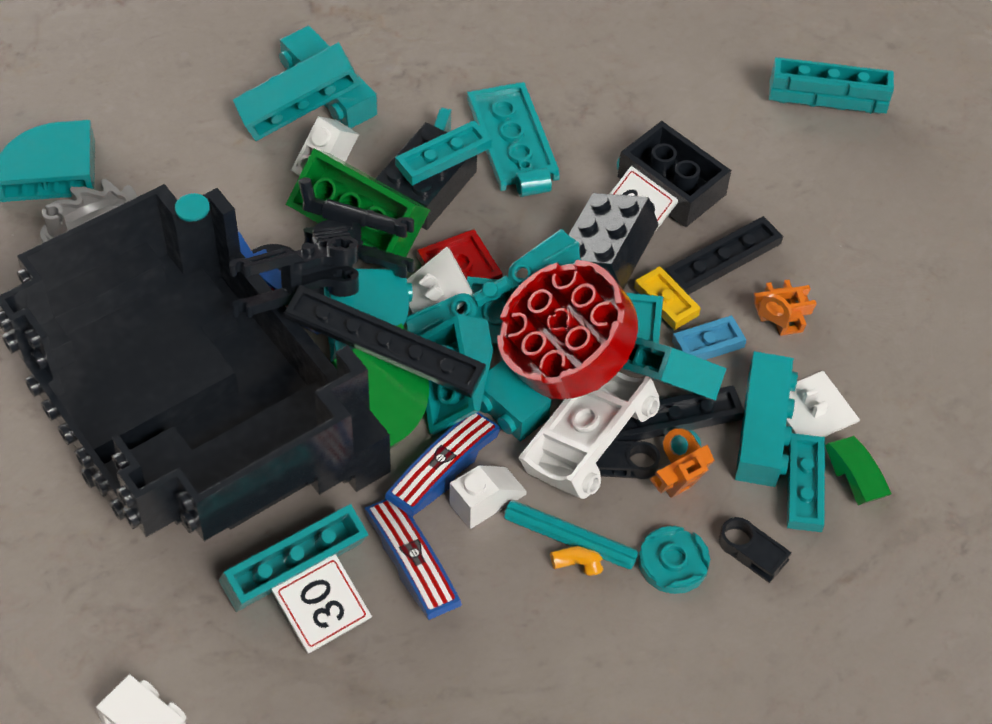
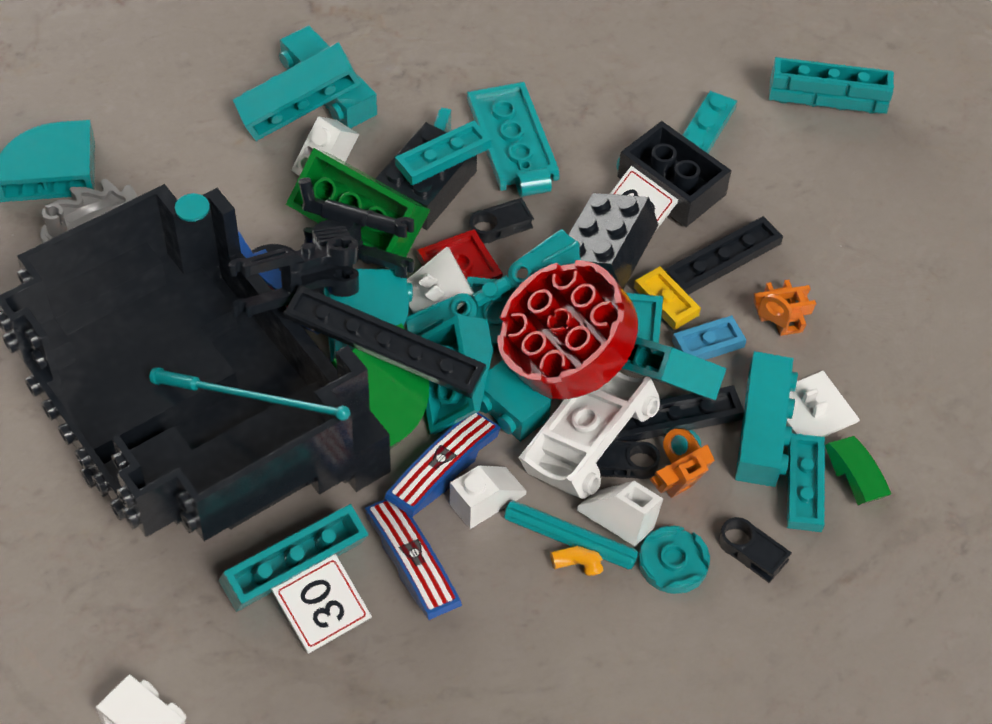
none -> teal piece [149,367,350,420]
none -> black piece [469,197,534,244]
none -> white slope [577,481,663,546]
none -> teal plate [683,90,737,154]

